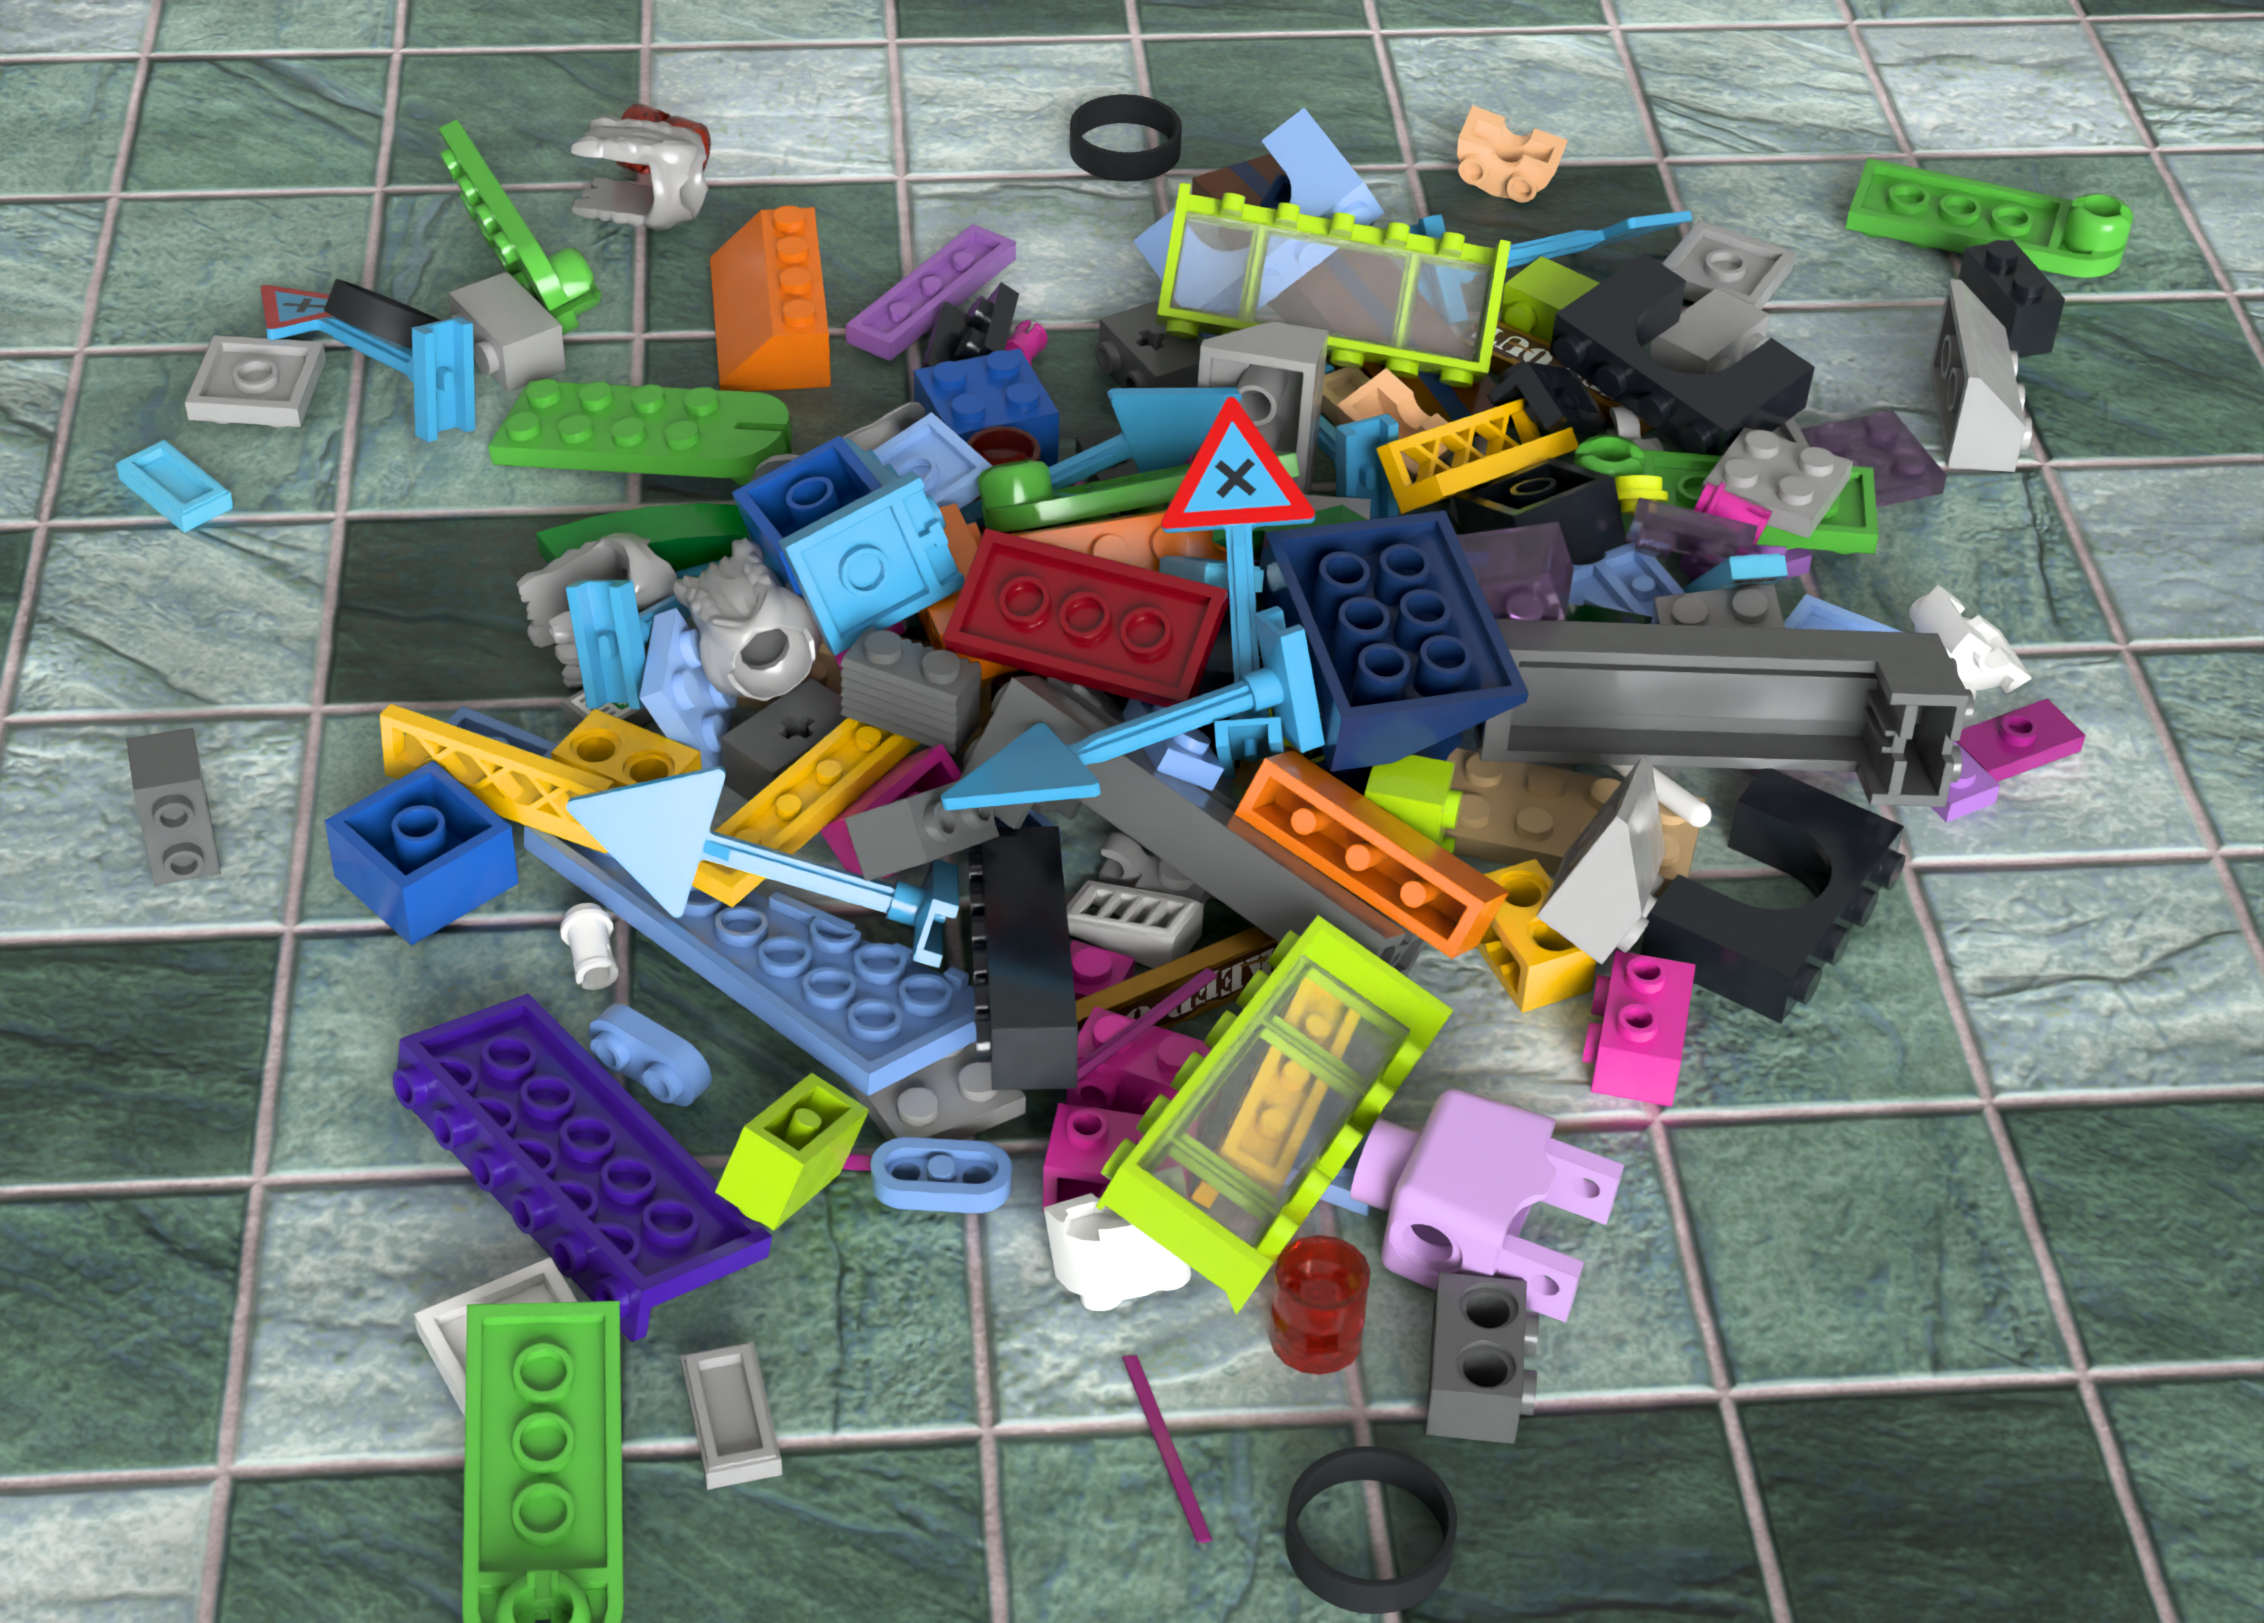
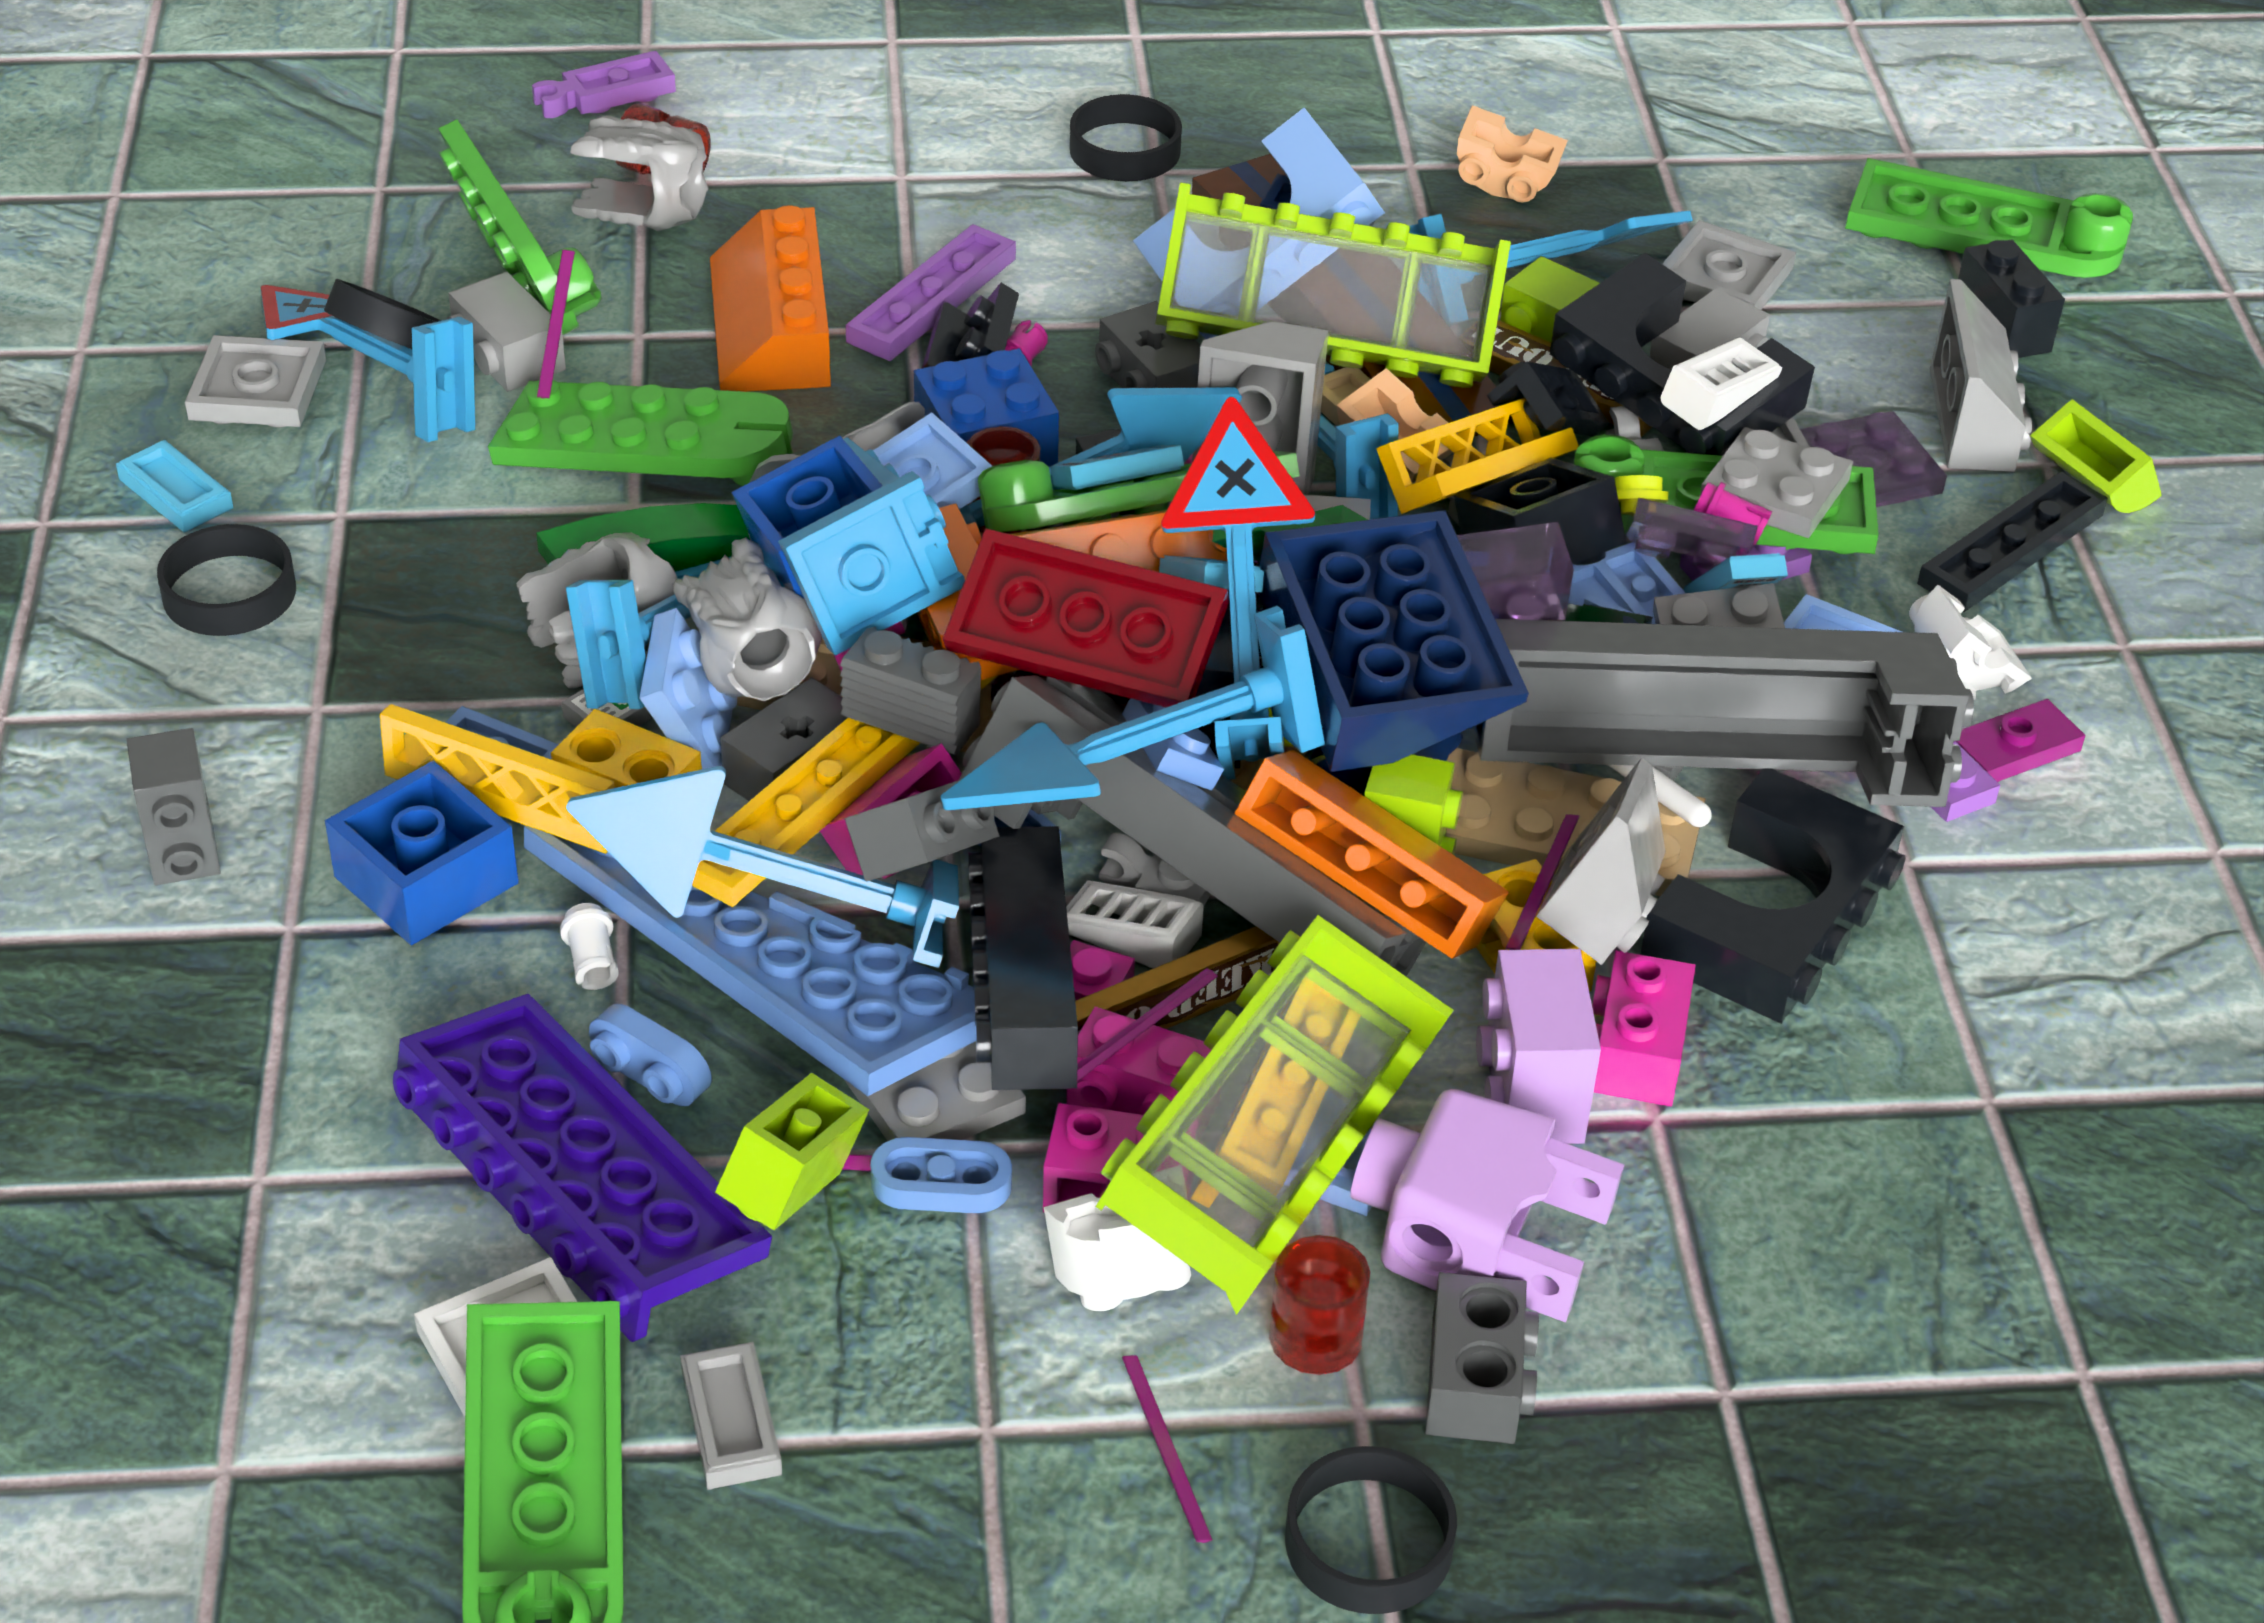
none -> black tyre [157,524,296,636]
none -> medium lavender plate [532,50,676,118]
none -> magenta piece [537,250,575,399]
none -> medium azure tile [1051,445,1184,490]
none -> lavender brick [1476,949,1601,1144]
none -> magenta piece [1506,814,1580,950]
none -> white slope [1661,337,1782,430]
none -> black plate [1917,471,2108,612]
none -> lime brick [2030,399,2162,513]

